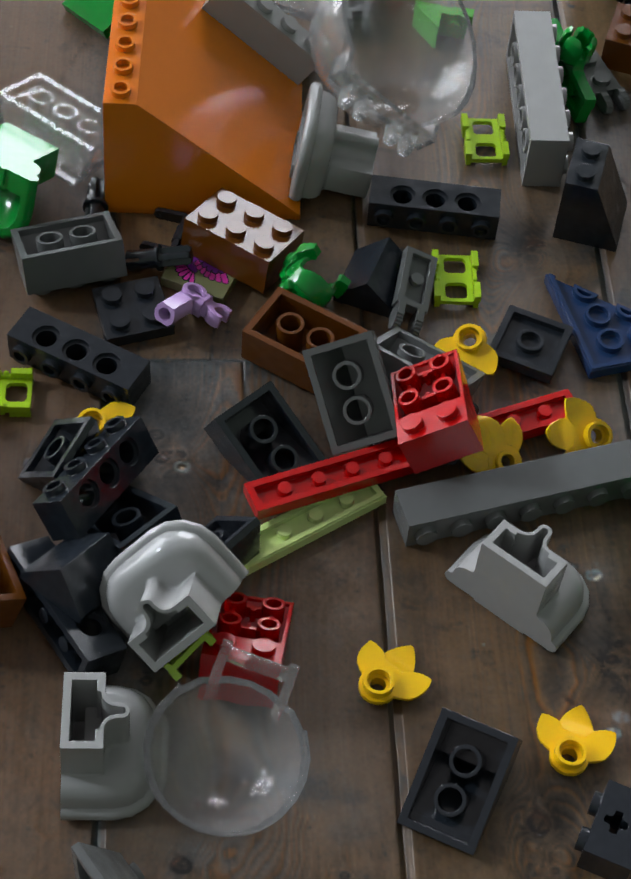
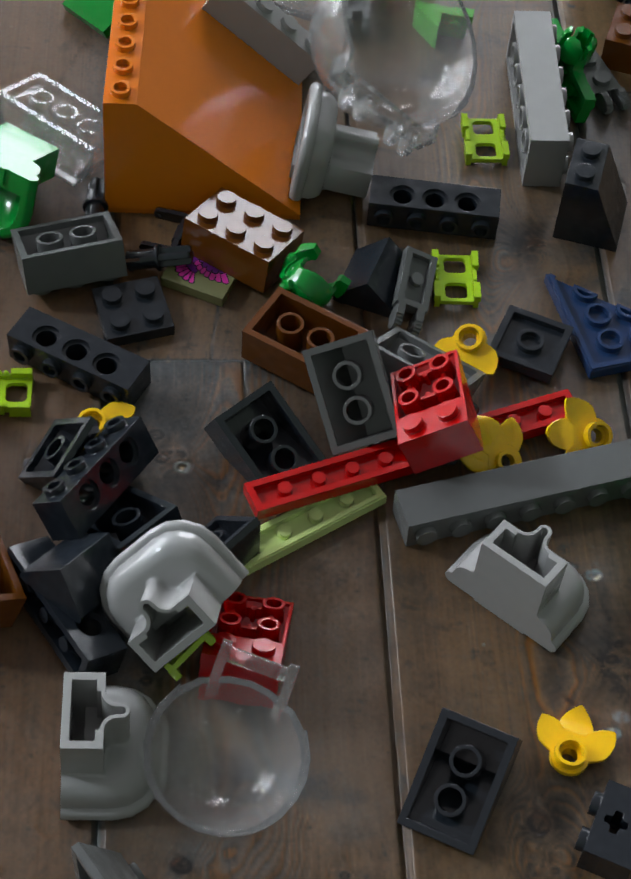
lavender bar [154,282,232,328] -> none
yellow plate [357,640,432,705] -> none

